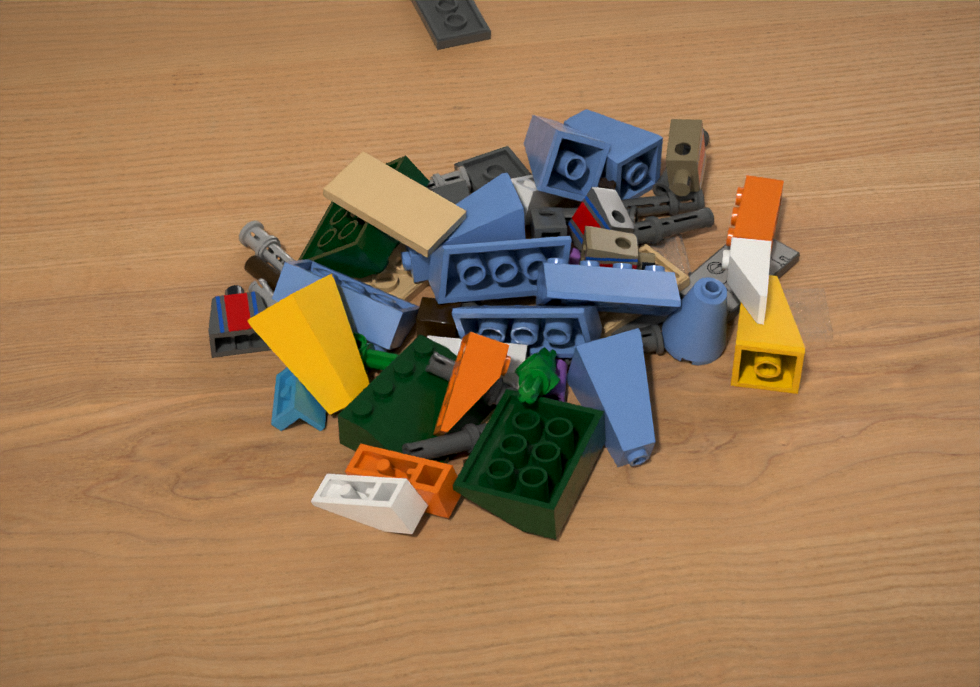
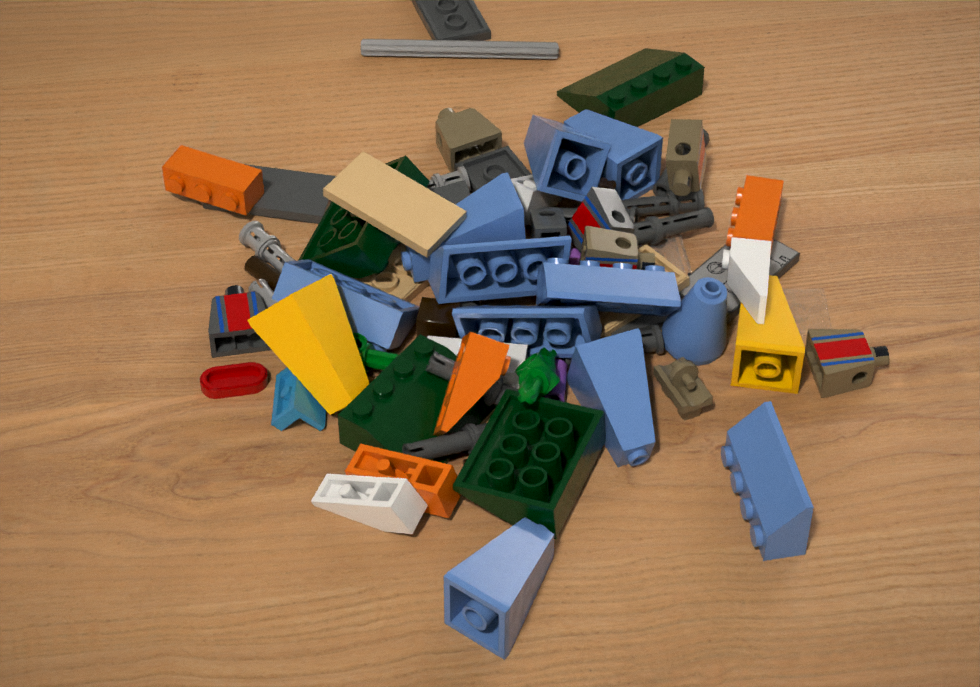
none -> orange brick [162,145,264,216]
none -> red tile [200,362,268,399]
none -> dark grey tile [203,164,336,224]
none -> light grey axle [360,39,559,59]
none -> dark tan torso [435,108,502,172]
none -> medium blue slope [444,517,554,660]
none -> dark green slope [557,48,705,127]
none -> dark tan hips [653,357,713,420]
none -> medium blue slope [721,401,814,561]
none -> dark tan torso [805,329,889,398]

